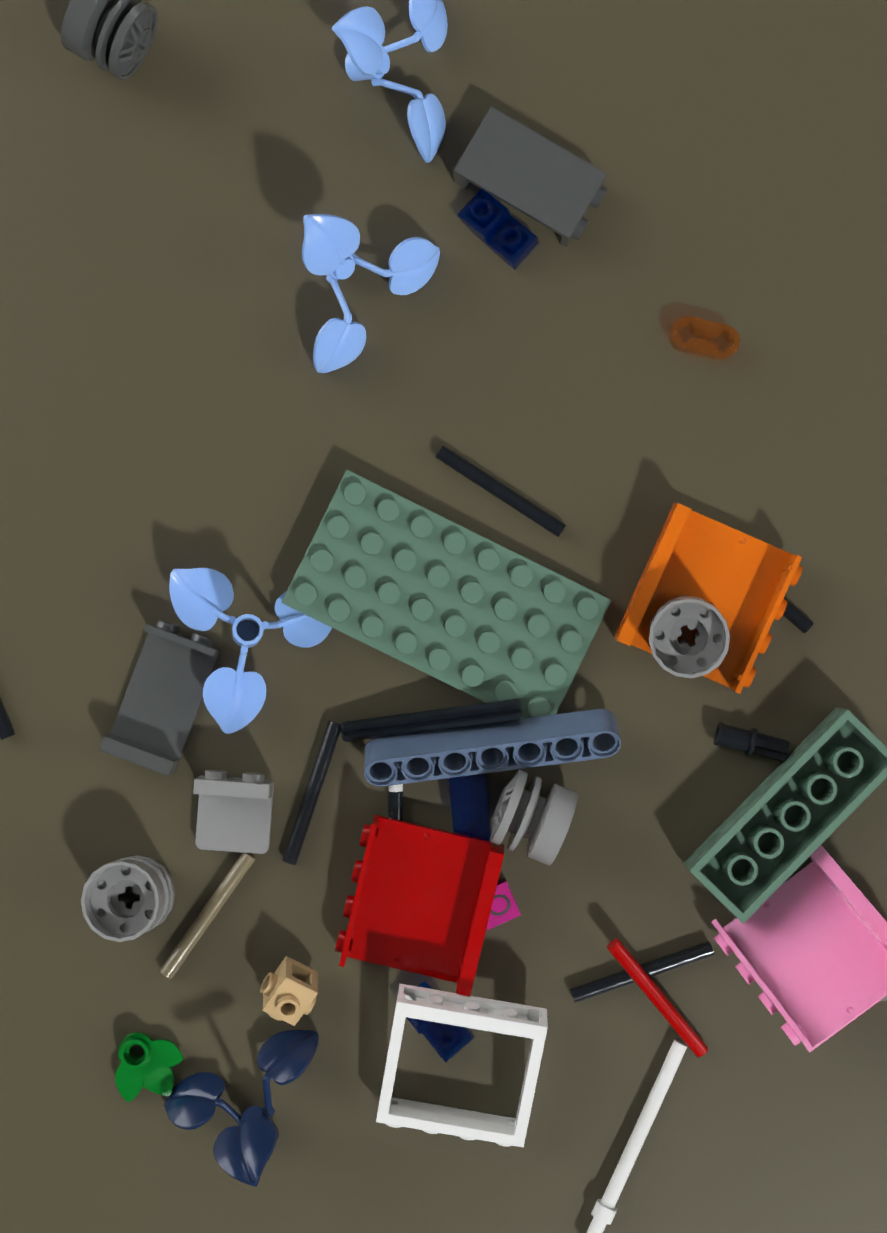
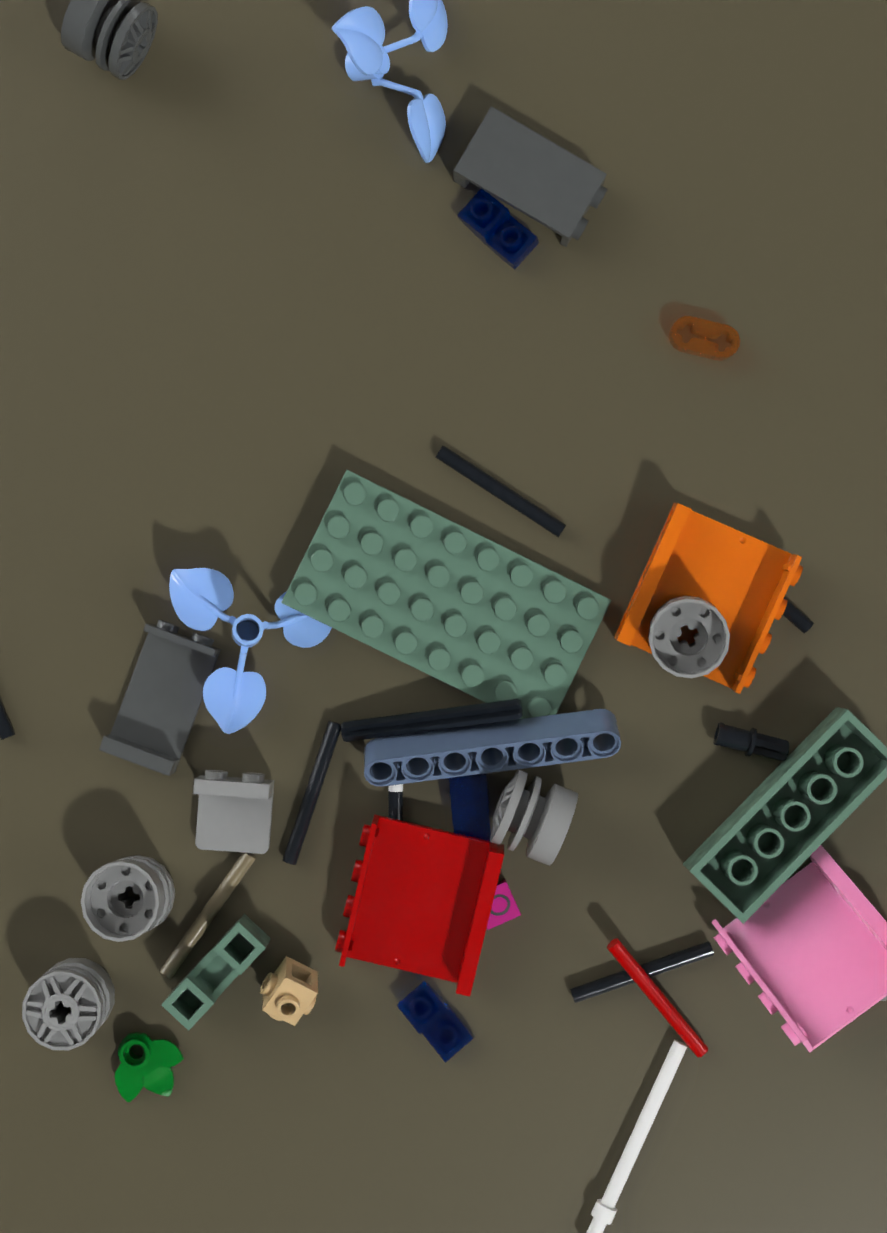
dark blue plant [164,1030,319,1187] -> none
light blue plant [302,214,440,373] -> none
white window [376,983,548,1147] -> none
none -> light grey wheel [22,958,115,1051]
none -> sand green arch [161,914,271,1031]

